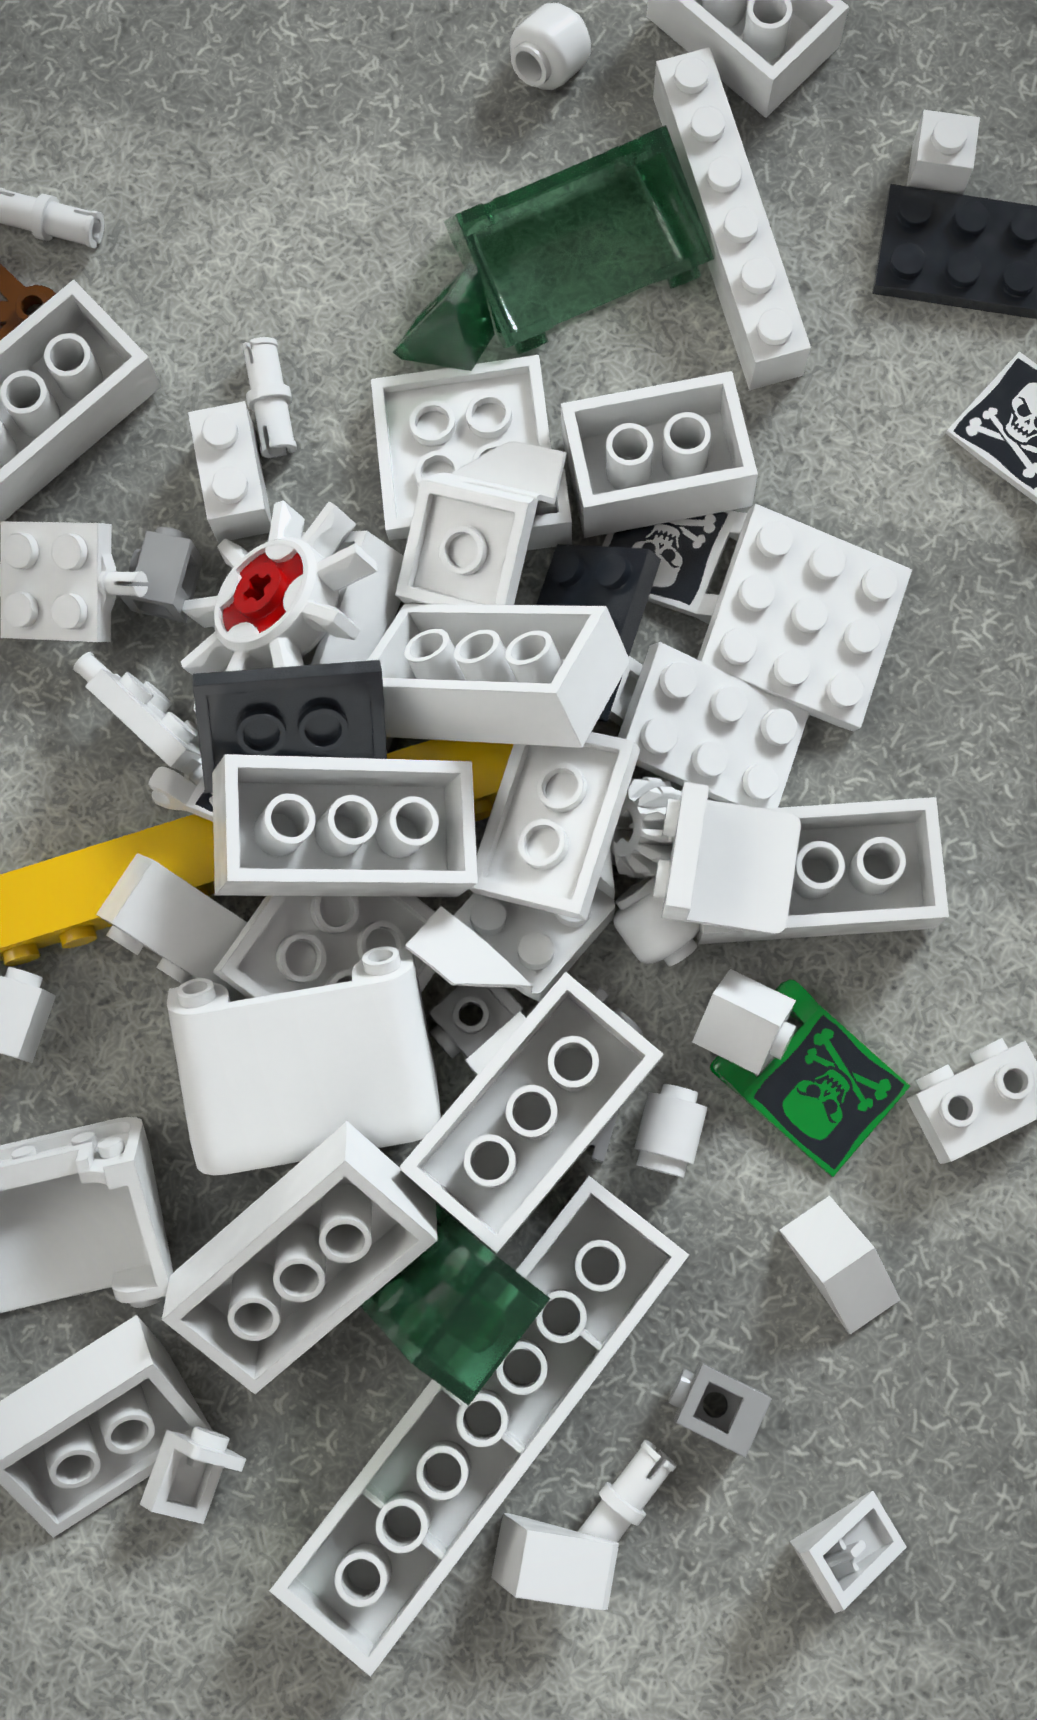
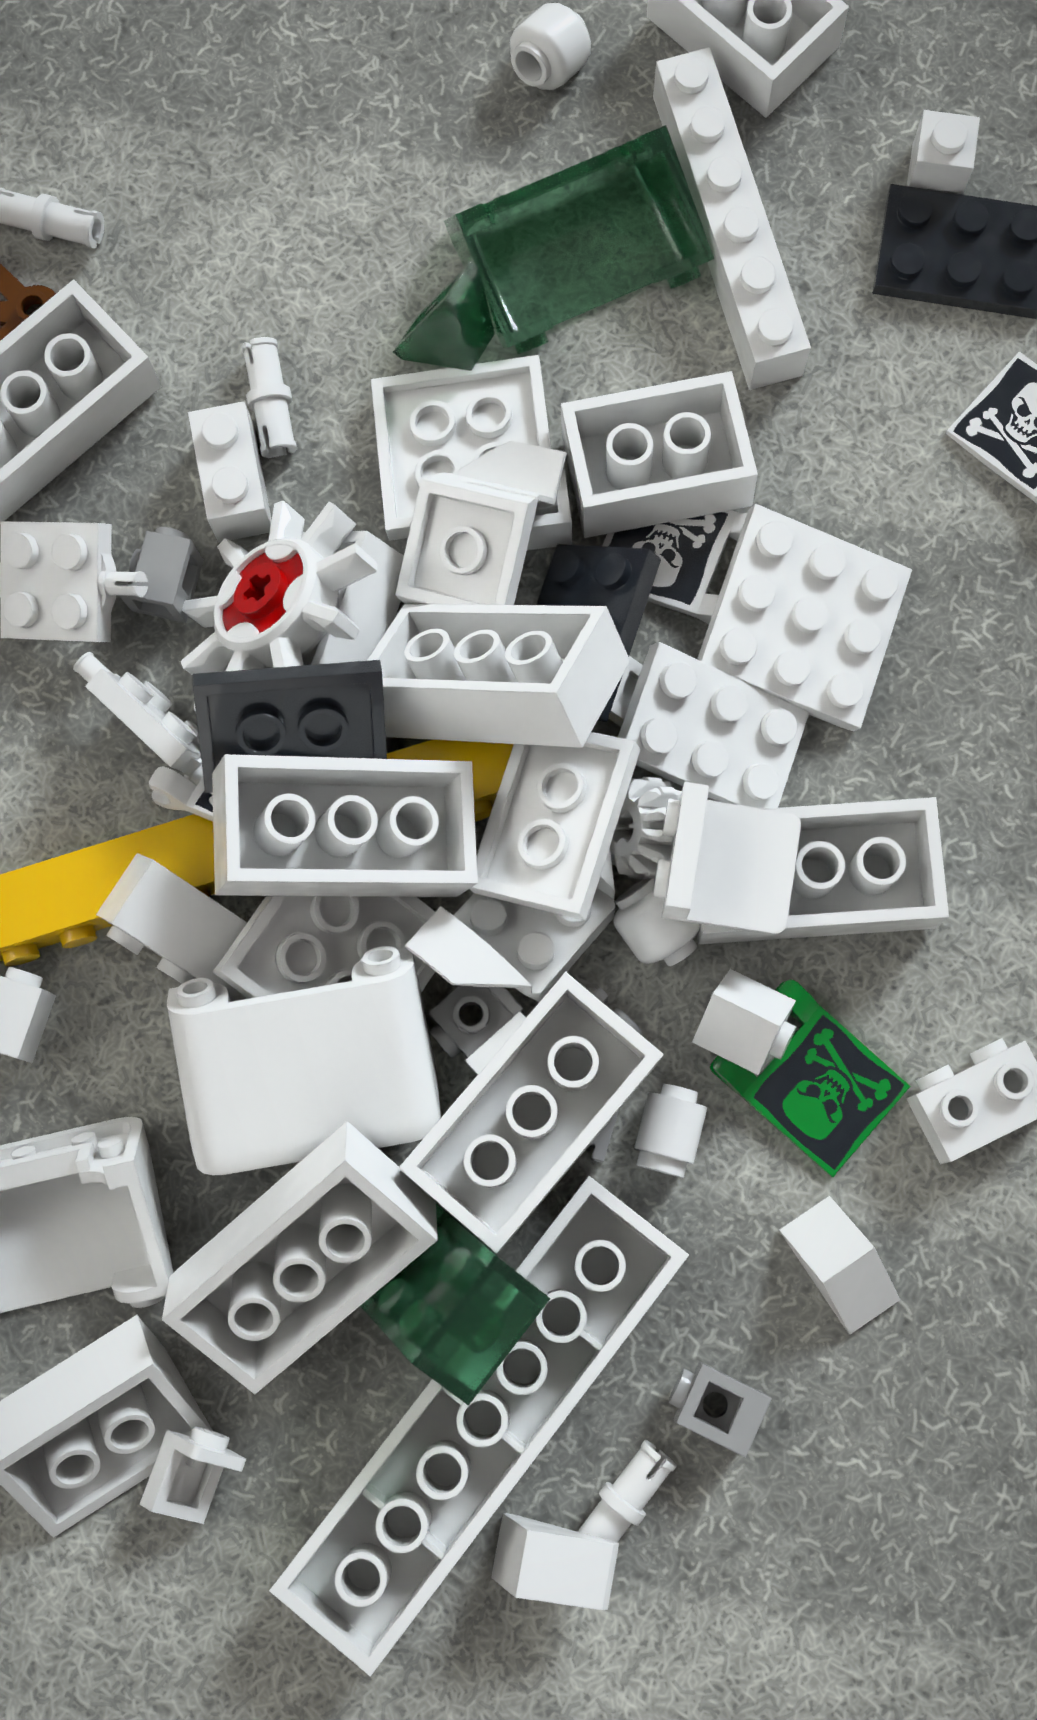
white slope [790,1491,906,1613] -> none

